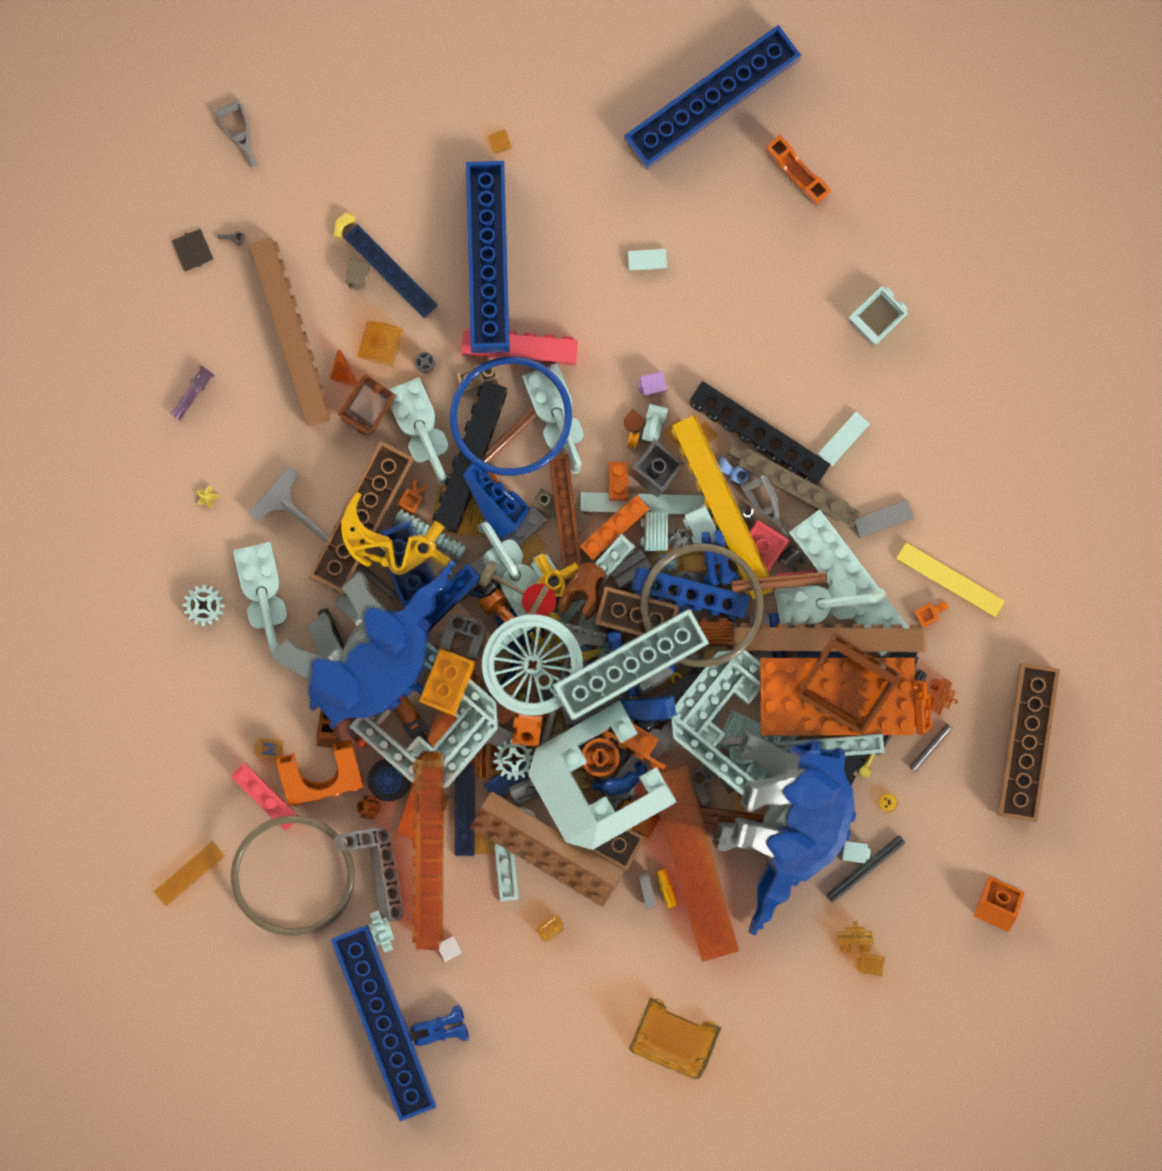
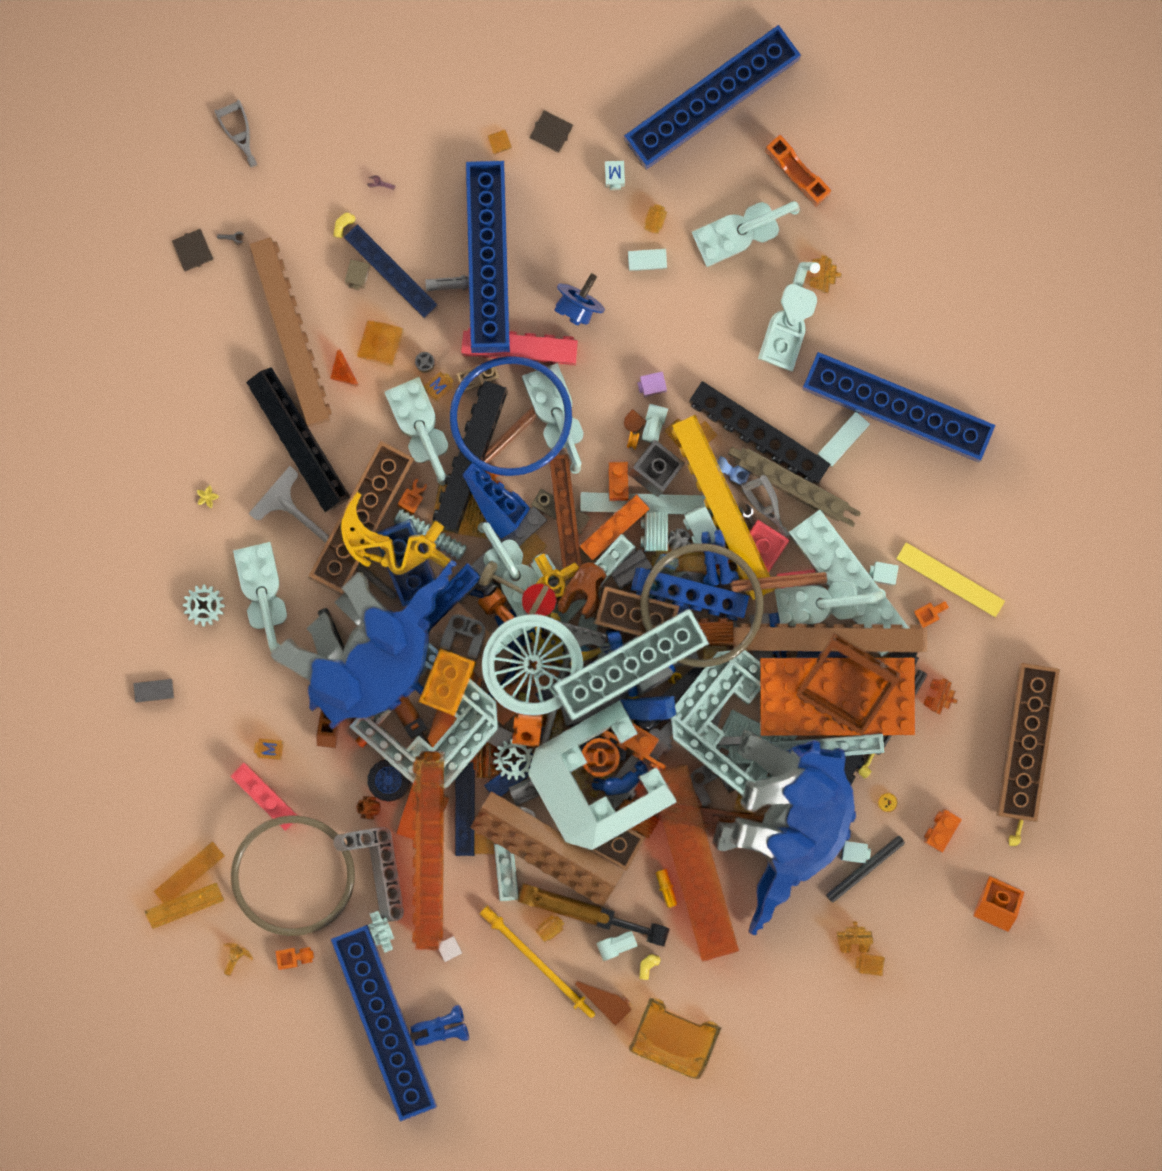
clear purple pin [170,366,215,420] -> none
orange arch [276,739,363,806] -> none
window [338,374,397,436] -> none
light grey beam [638,871,656,909] -> none
dark grey tile [778,546,804,571] -> none
light aqua window [848,286,908,347] -> none
light grey tile [853,500,914,538] -> none
flat silver bar [909,723,952,772] -> none
orange hinge [913,680,932,735] -> none
none -> flat silver tile [133,679,174,703]
none -> clear yellow tile [145,882,225,929]
none -> clear yellow plant [223,943,254,976]
none -> black brick [246,367,350,512]
none -> orange plate [275,947,314,970]
none -> hand [367,175,395,190]
none -> clear yellow brick [424,371,454,402]
none -> light grey pin [425,275,469,291]
none -> yellow bar [479,905,595,1018]
none -> pearl gold piece [517,883,670,947]
none -> clear smoke piece [530,110,573,153]
none -> blue piece [554,273,605,326]
none -> dark orange slope [575,981,632,1026]
none -> light aqua piece [596,931,637,961]
none -> light aqua brick [605,161,625,190]
none -> light yellow arm [639,954,661,980]
none -> clear yellow brick [644,204,668,234]
none -> light aqua plate [692,201,800,267]
none -> light aqua plate [758,262,820,372]
none -> blue brick [802,352,996,463]
none -> clear yellow hips [809,255,842,293]
none -> light aqua brick [869,562,899,586]
none -> orange brick [924,809,962,853]
none -> light yellow hand [1009,820,1024,846]

